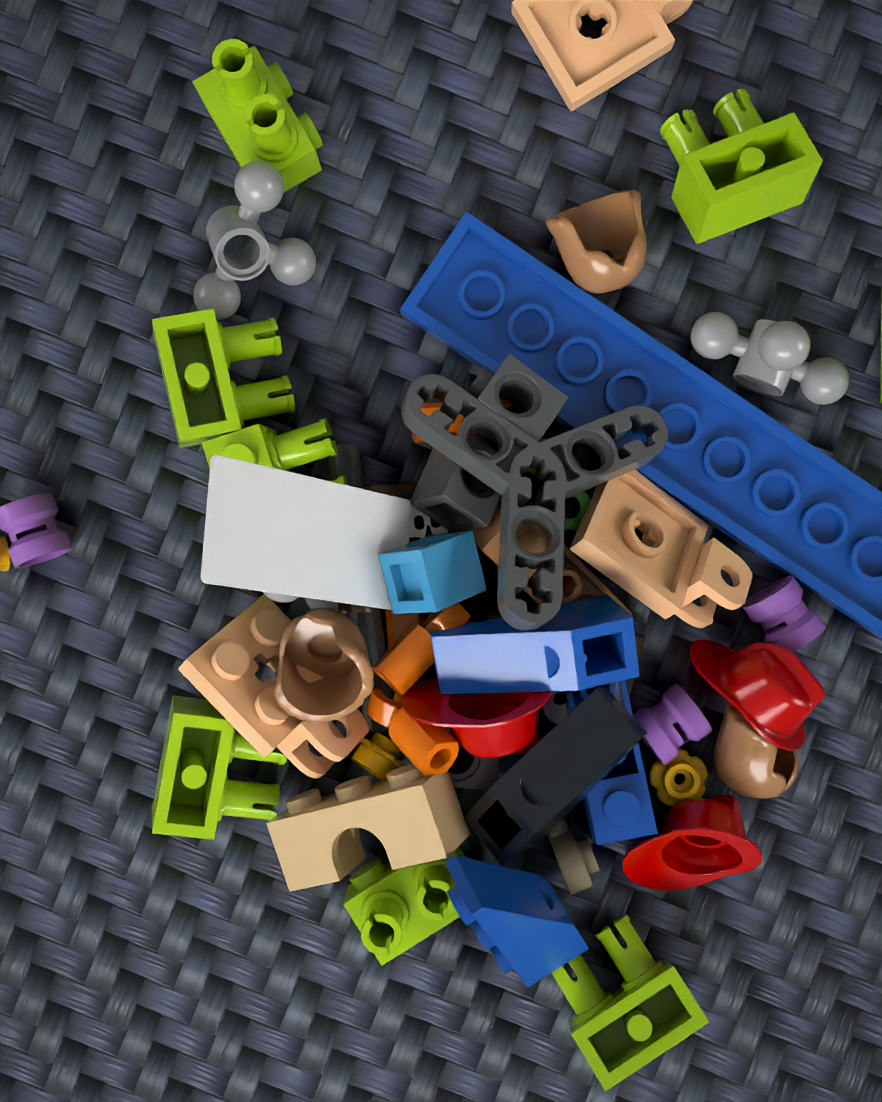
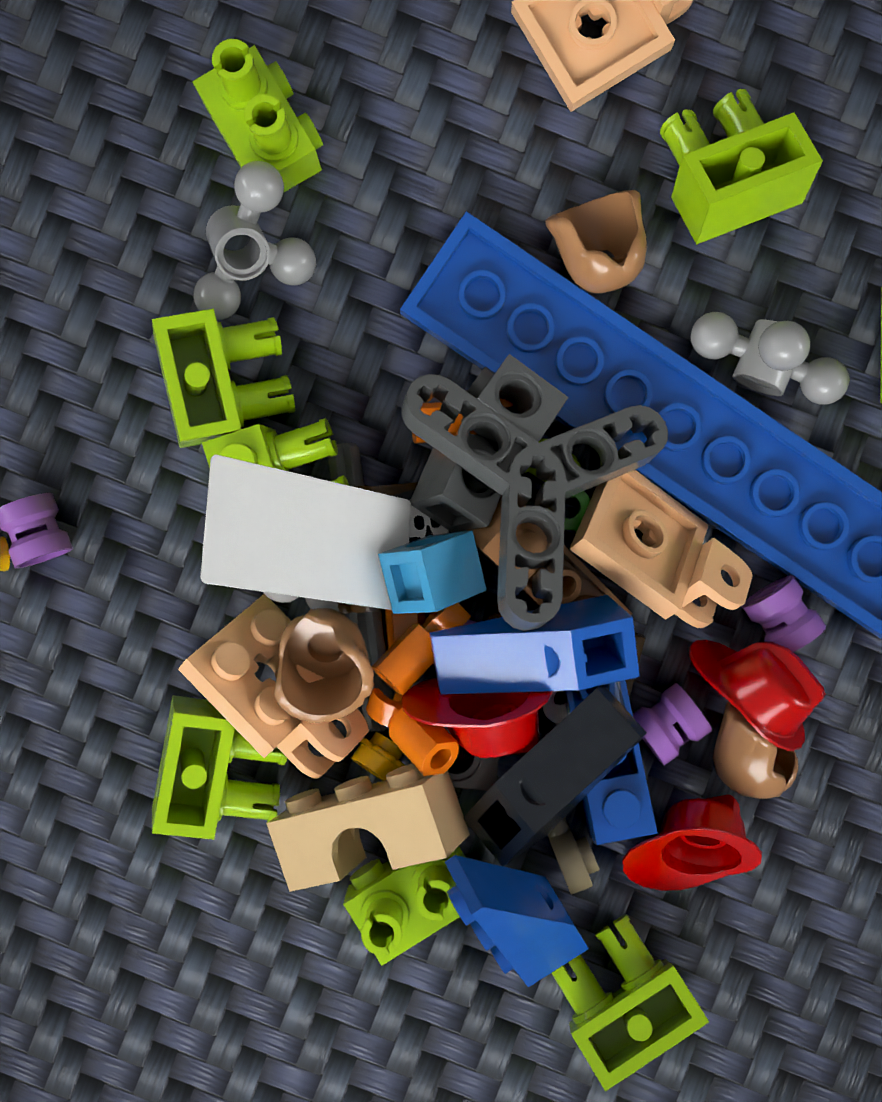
yellow plate [649,749,708,806] -> none

